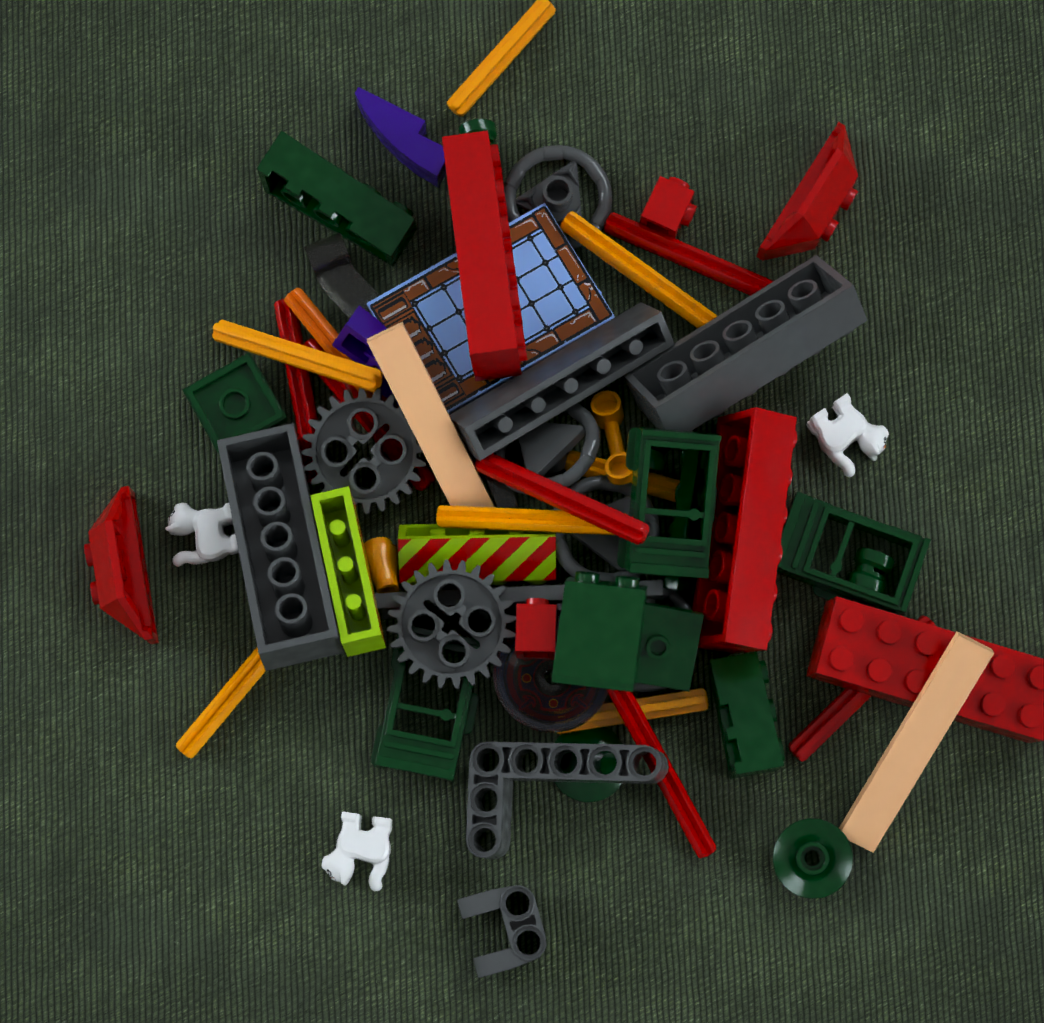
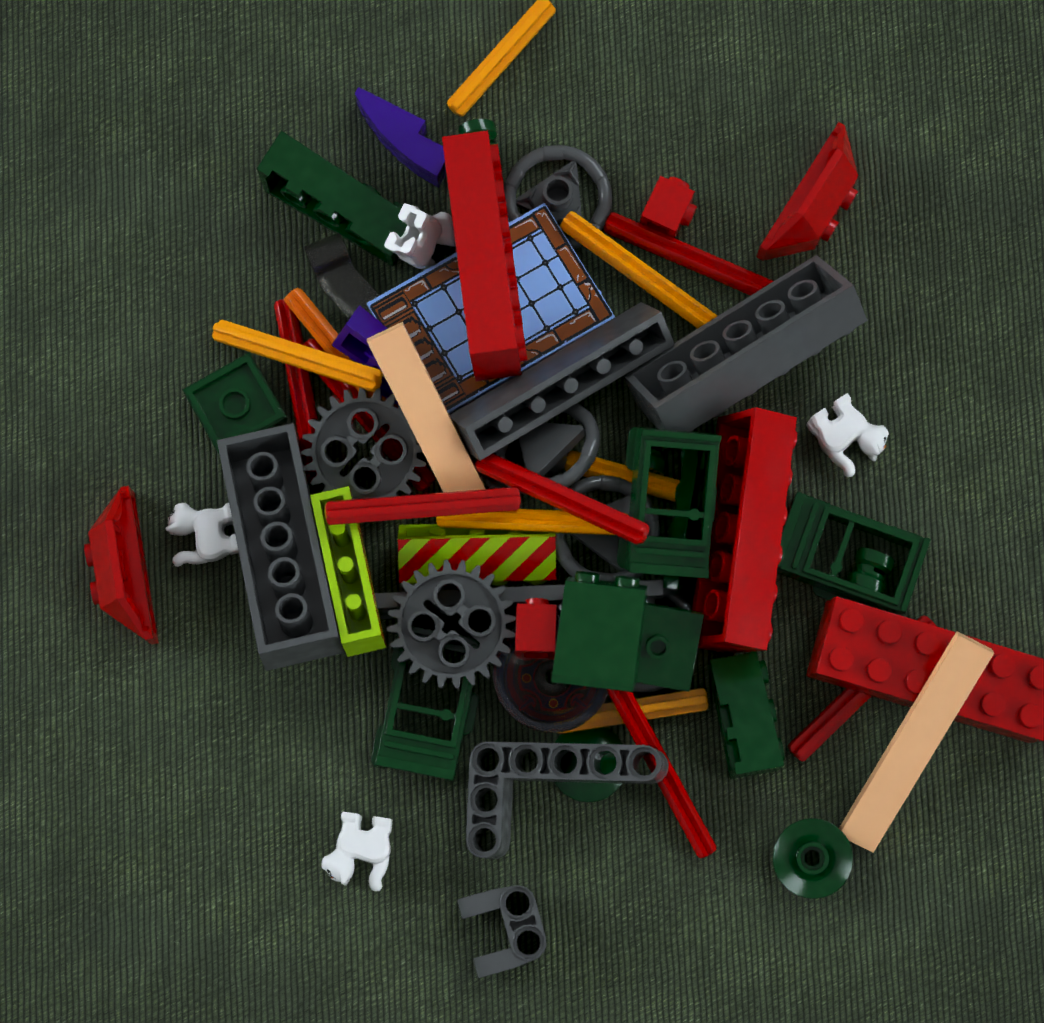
light orange axle [176,647,266,759] -> none
light orange cone [364,537,399,593] -> none
light orange bar [590,390,633,485] -> none
none -> red axle [324,487,521,525]
none -> white animal [384,203,456,270]

